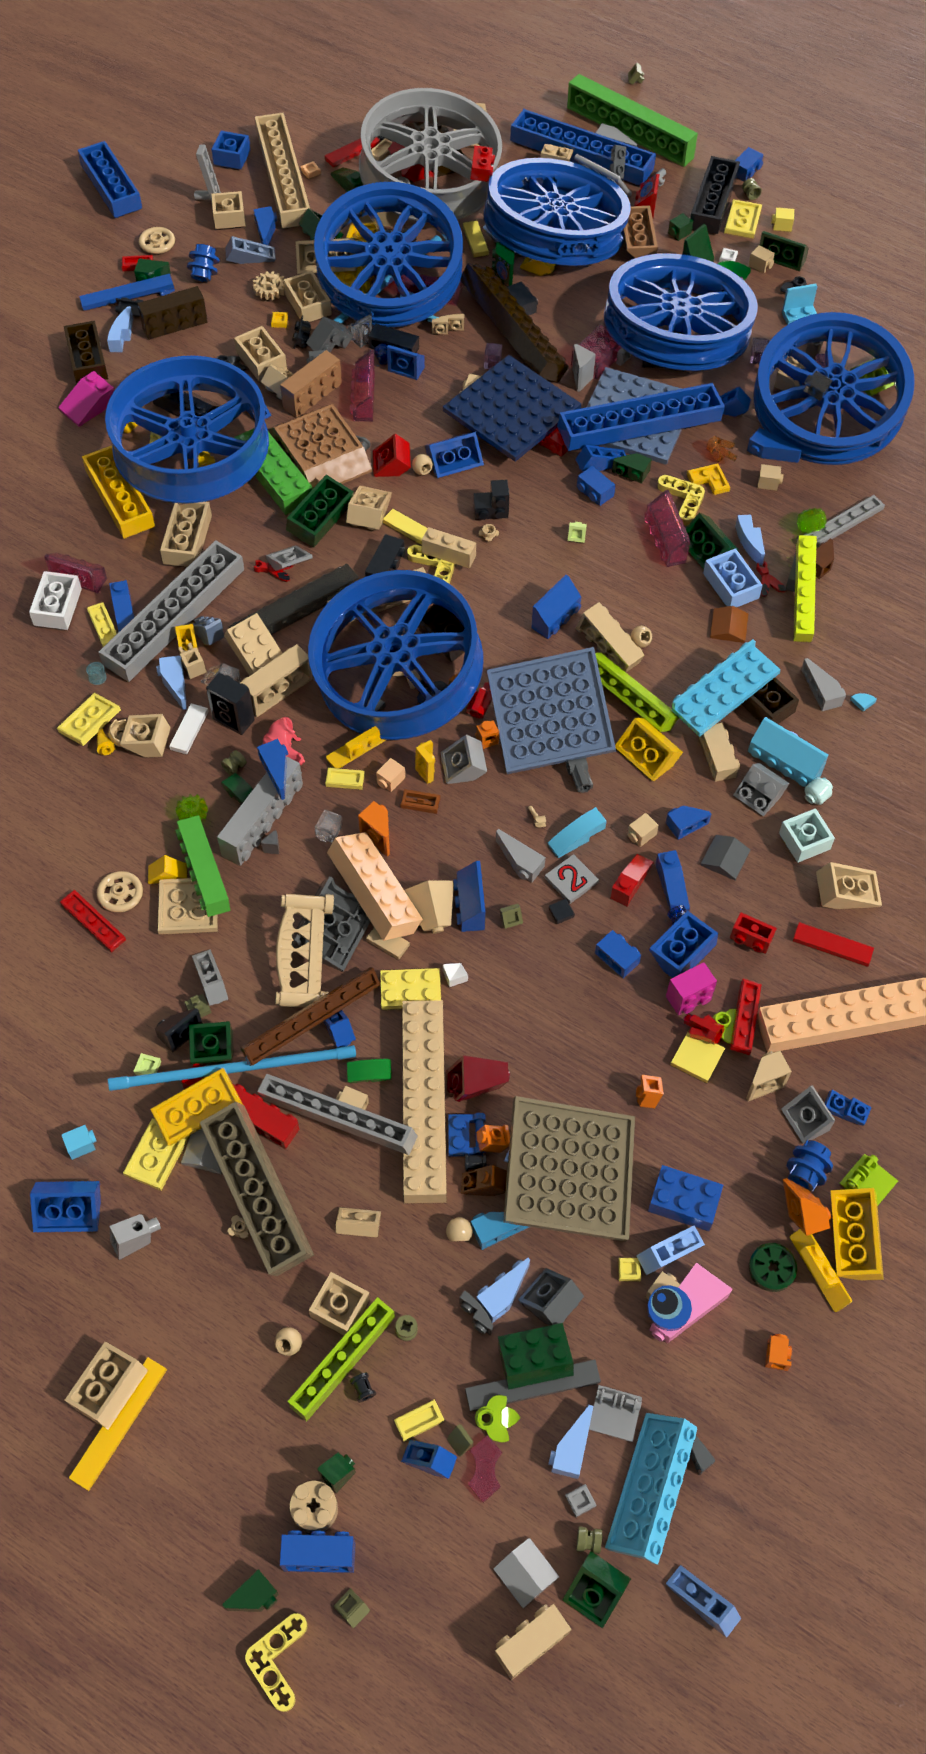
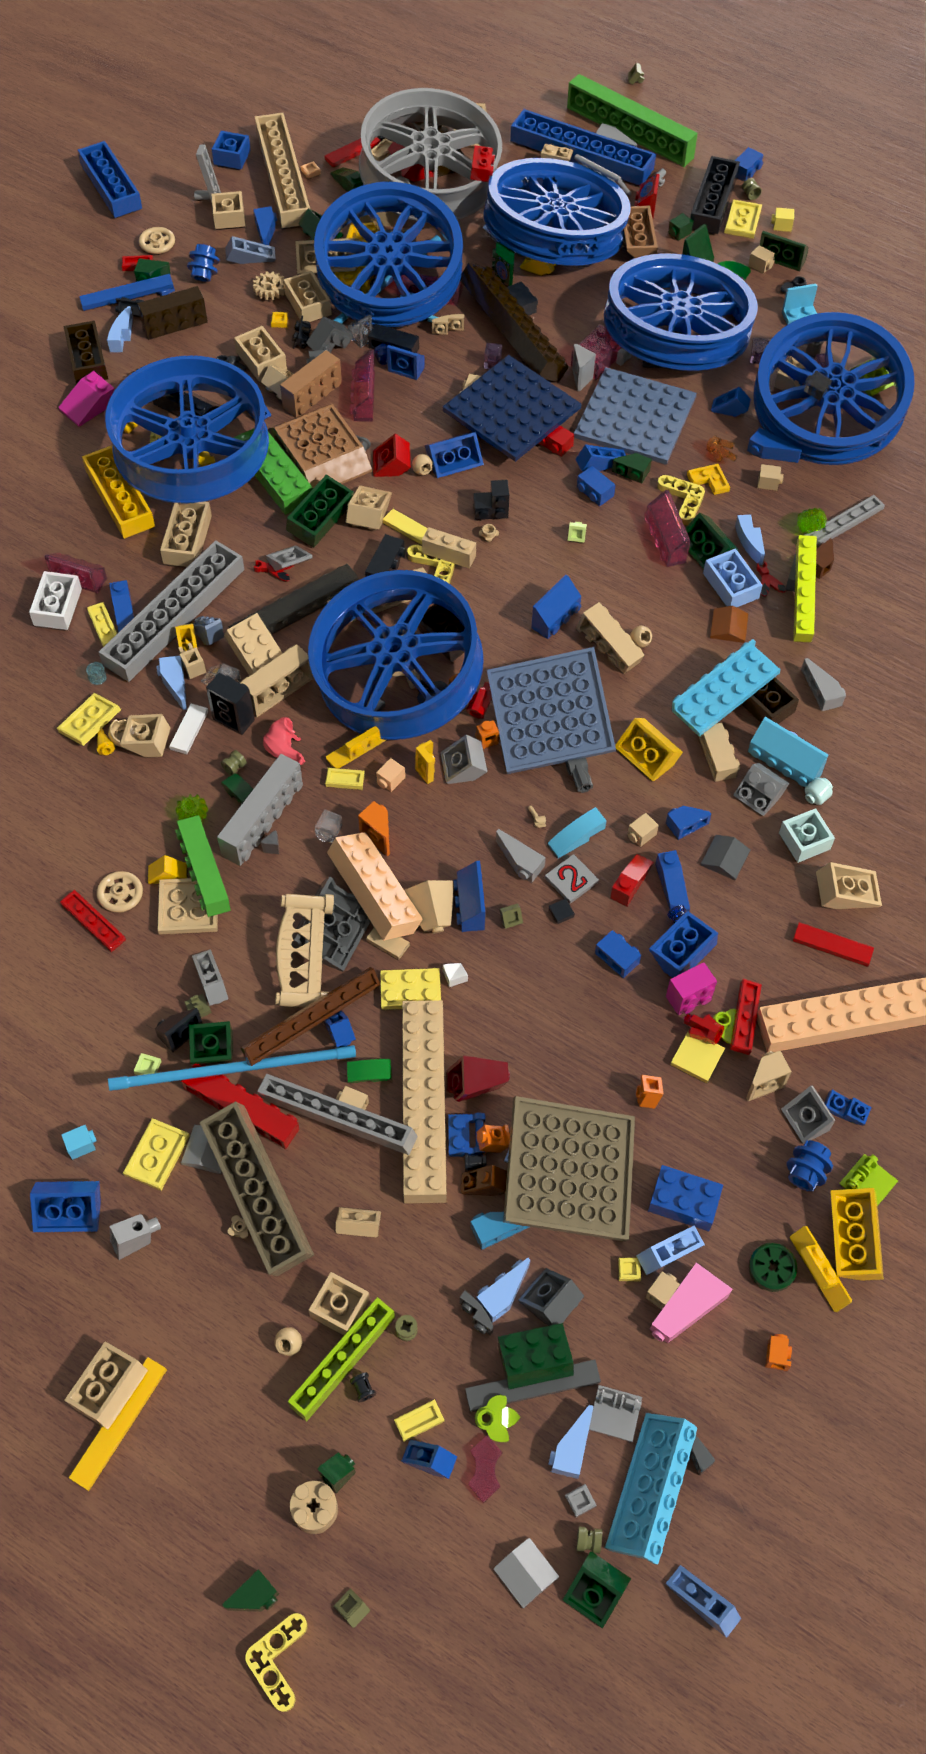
yellow piece [150,1068,243,1146] -> none
blue slope [257,739,288,800] -> none
blue brick [280,1531,355,1573] -> none
dark orange tile [400,789,441,814] -> none
tan piece [446,1217,473,1241] -> none
olive slope [447,1424,473,1456] -> none
light yellow tile [463,221,489,257] -> none
tan brick [494,1604,571,1680] -> none
blue brick [557,383,725,451] -> none
lime brick [595,653,679,732] -> none
dark grey hinge [610,145,626,179] -> none
tile [647,1285,692,1331] -> none
white tile [719,248,738,262] -> none
red brick [730,912,777,954] -> none
orange slope [783,1178,831,1236] -> none
medium azure tile [850,693,877,711] -> none

